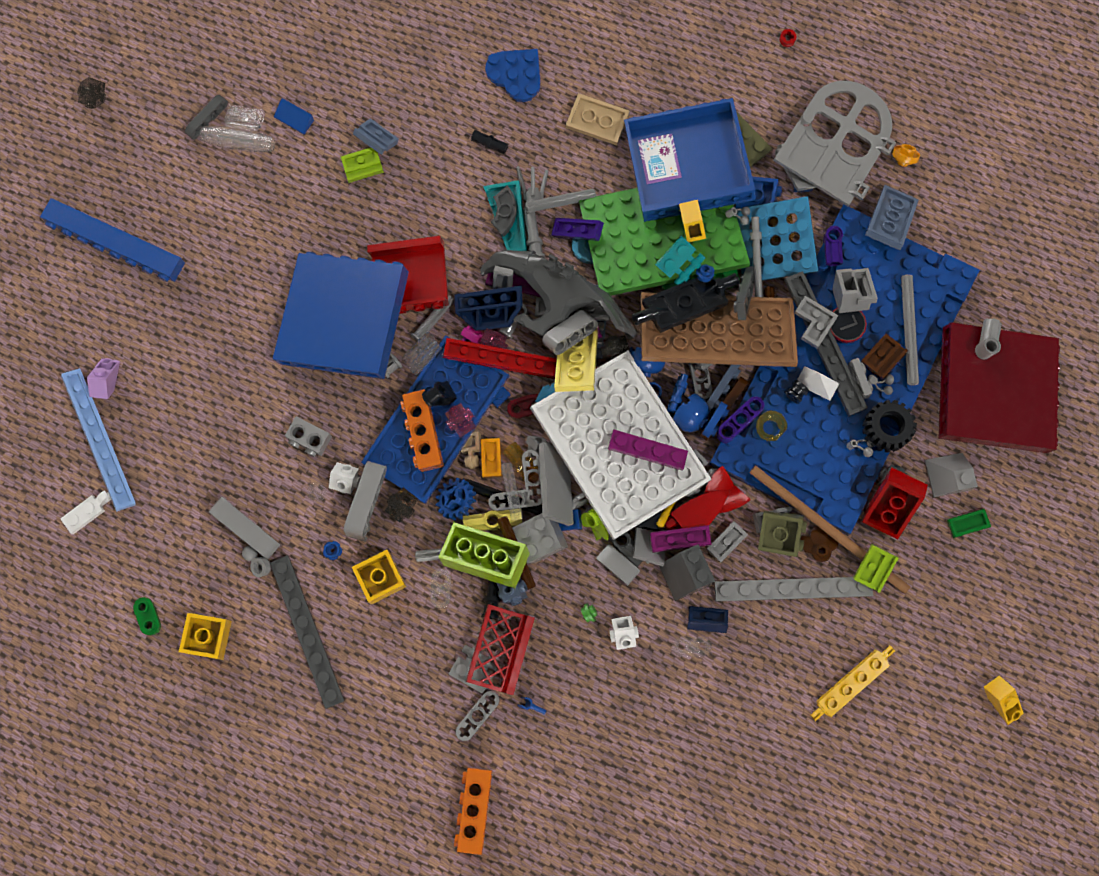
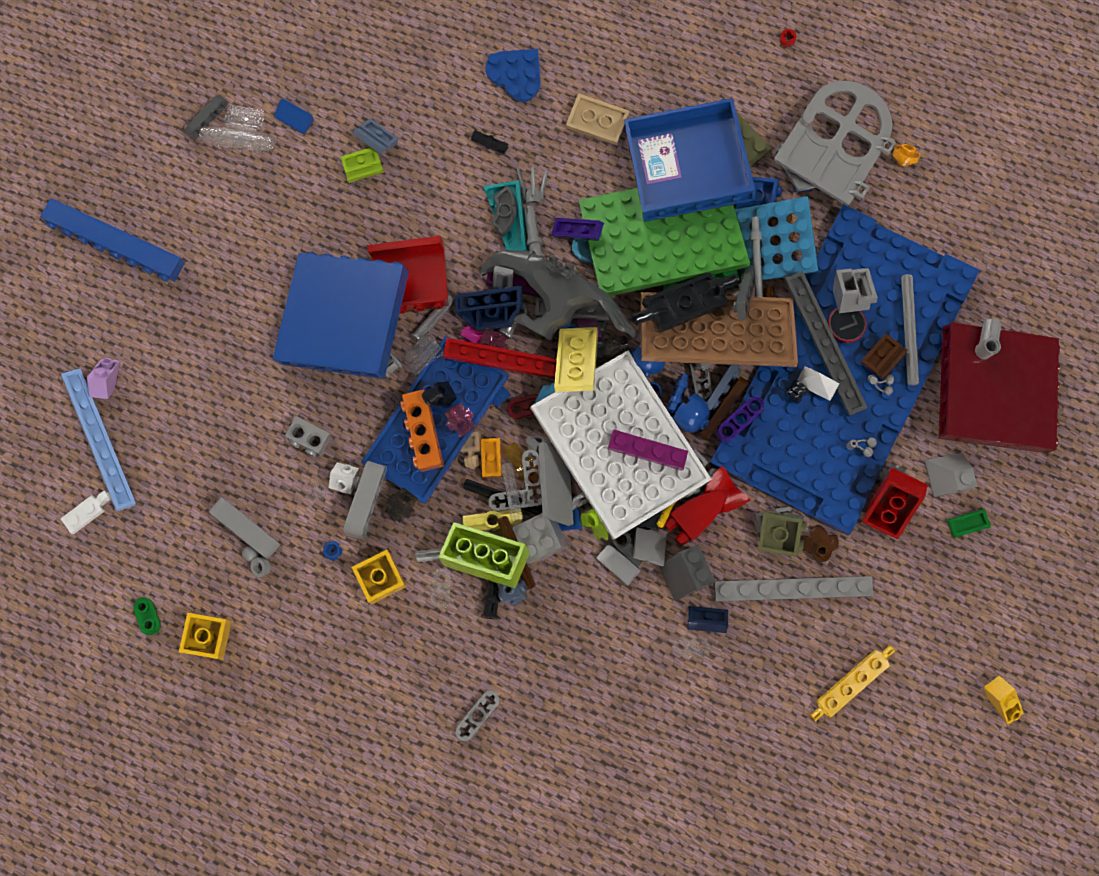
clear smoke brick [77,77,106,109] -> none
dark grey plate [270,555,345,709] -> none
blue gear [436,478,476,521] -> none
light grey plate [449,645,500,694] -> none
orange brick [454,768,493,855] -> none
red fence [466,604,535,695] -> none
blue hand [517,697,546,715] -> none
light grey axle [525,189,596,213] -> none
light grey beam [542,310,598,355] -> none
bright green plate [581,603,598,622] -> none
white brick [609,616,639,650] -> none
magenta tile [650,525,712,553] -> none
teal plate [655,235,705,285] -> none
yellow slope [679,200,706,242] -> none
blue plate [696,264,715,282] -> none
blue plate [702,401,729,438] -> none
light grey plate [706,521,748,563] -> none
light grey piece [725,207,750,225] -> none
medium nougat piece [749,465,910,594] -> none
clear yellow piece [756,410,787,441] -> none
light grey plate [794,296,838,349] -> none
dark purple piece [822,226,843,266] -> none
light grey plate [848,358,873,399] -> none
lime plate [853,544,899,593] -> none
black tyre [862,400,917,453] -> none
sand blue plate [865,185,919,250] -> none

